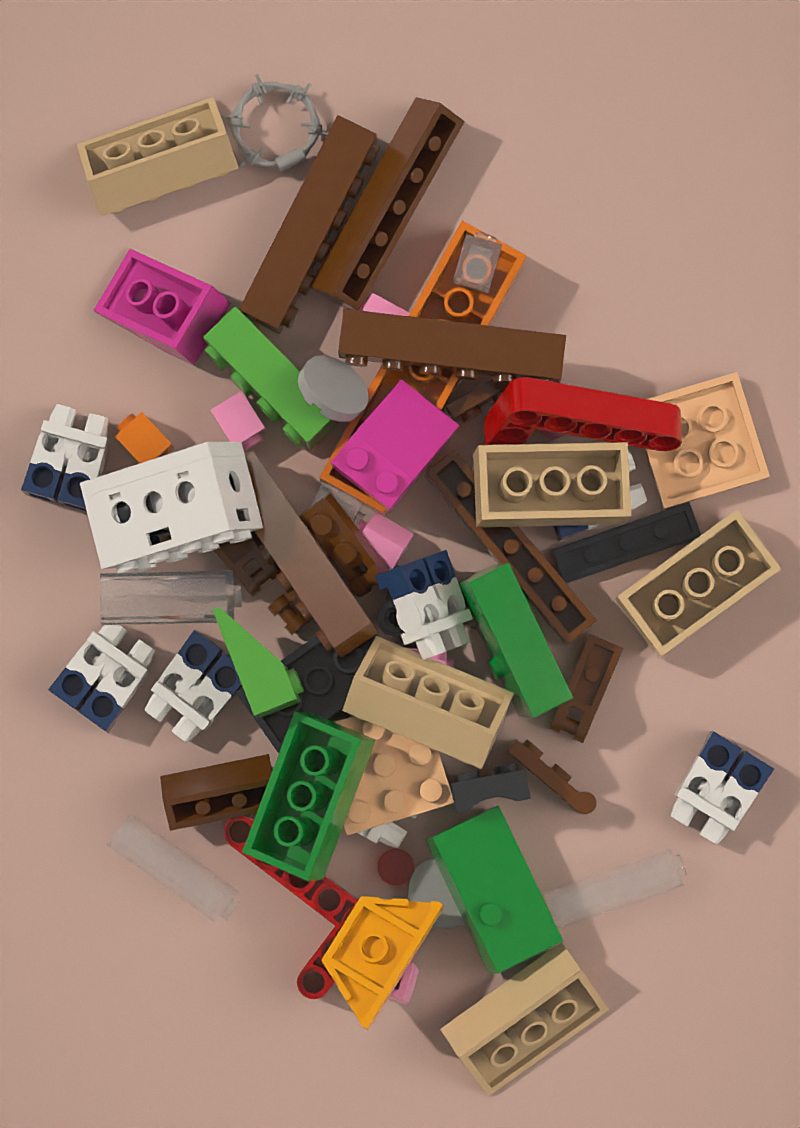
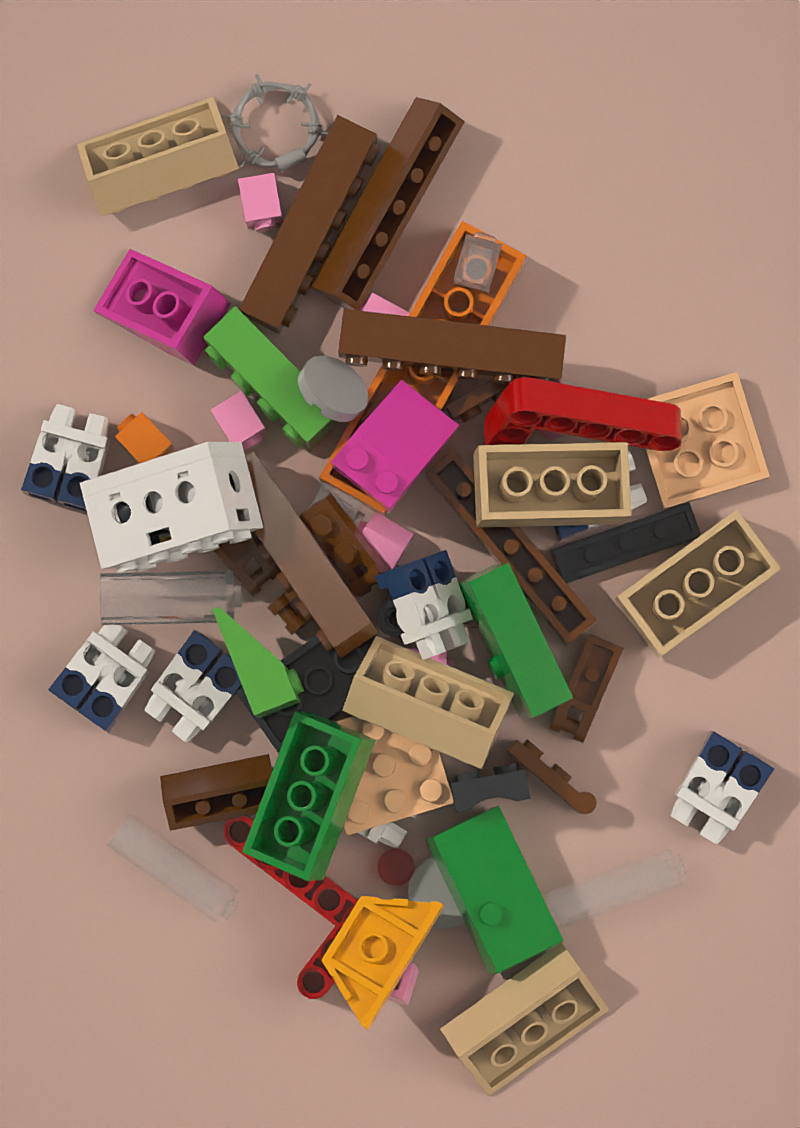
none -> bright pink brick [238,173,283,232]

